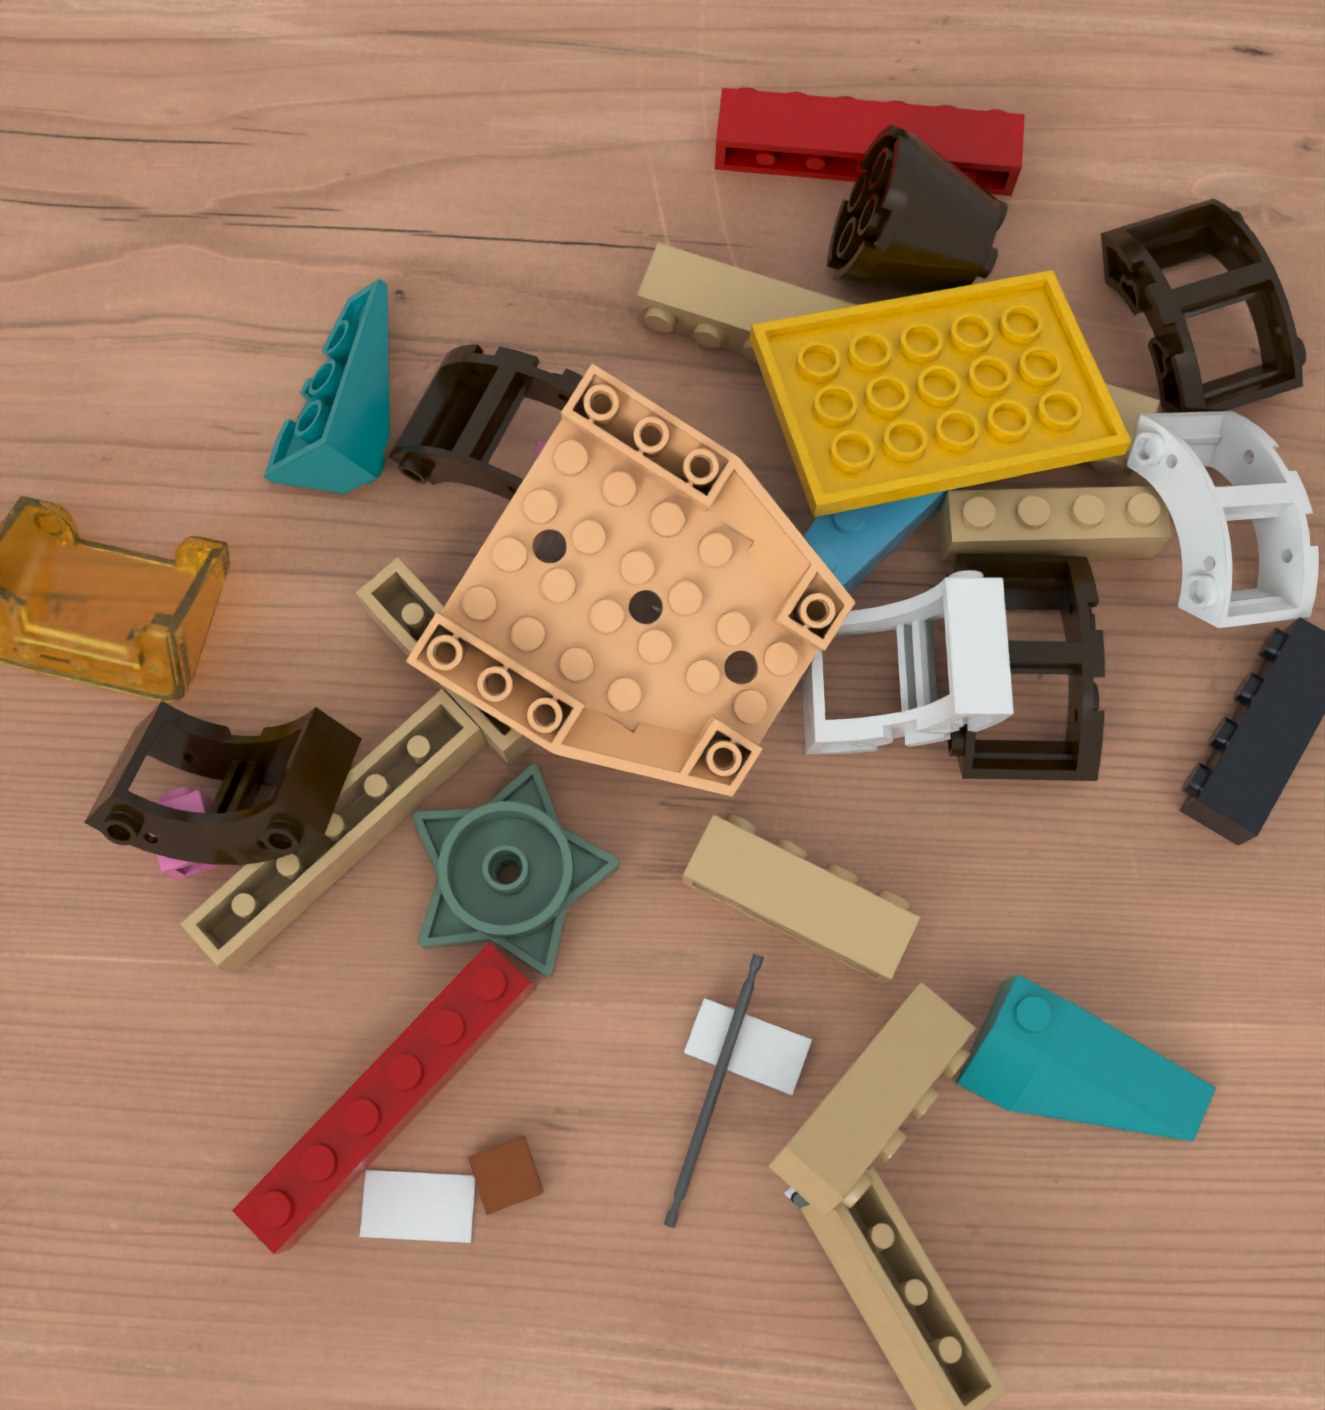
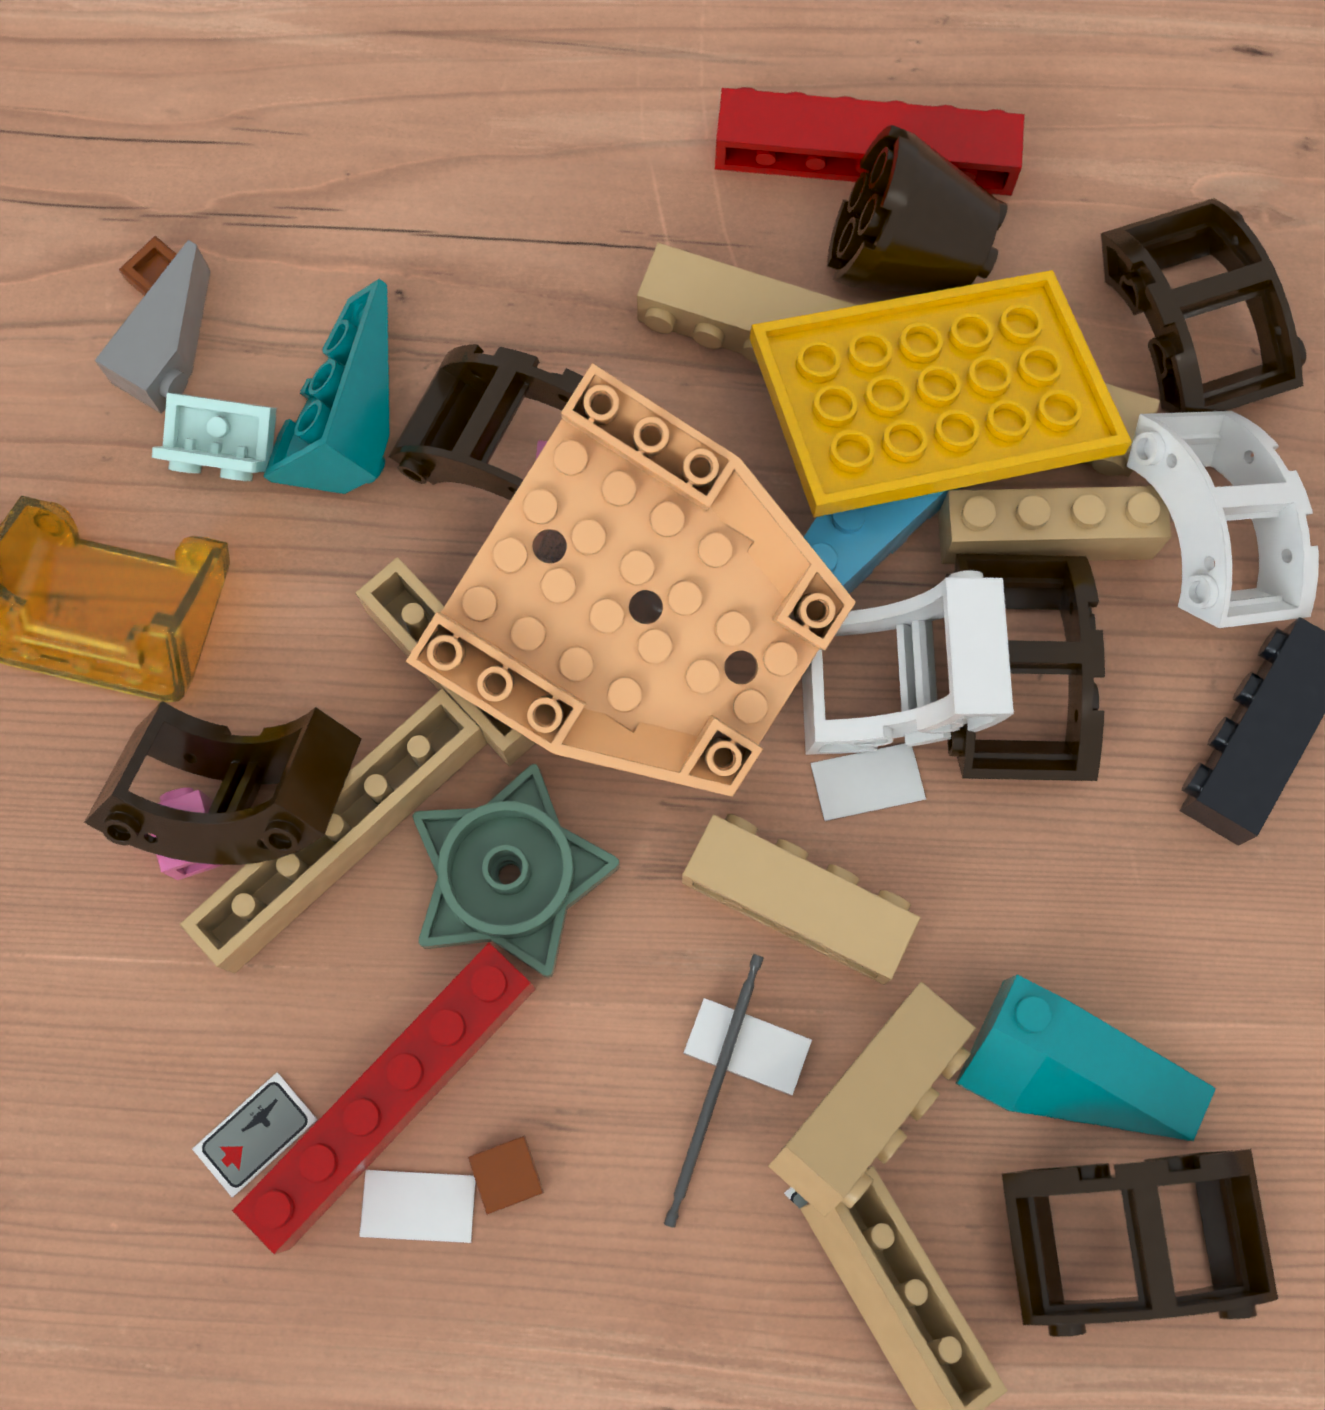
none -> light grey slope [95,240,210,414]
none -> dark orange tile [118,236,177,296]
none -> light aqua bracket [152,393,277,481]
none -> sticker [192,1072,318,1198]
none -> white sticker [810,743,926,821]
none -> dark brown window [1002,1149,1278,1337]

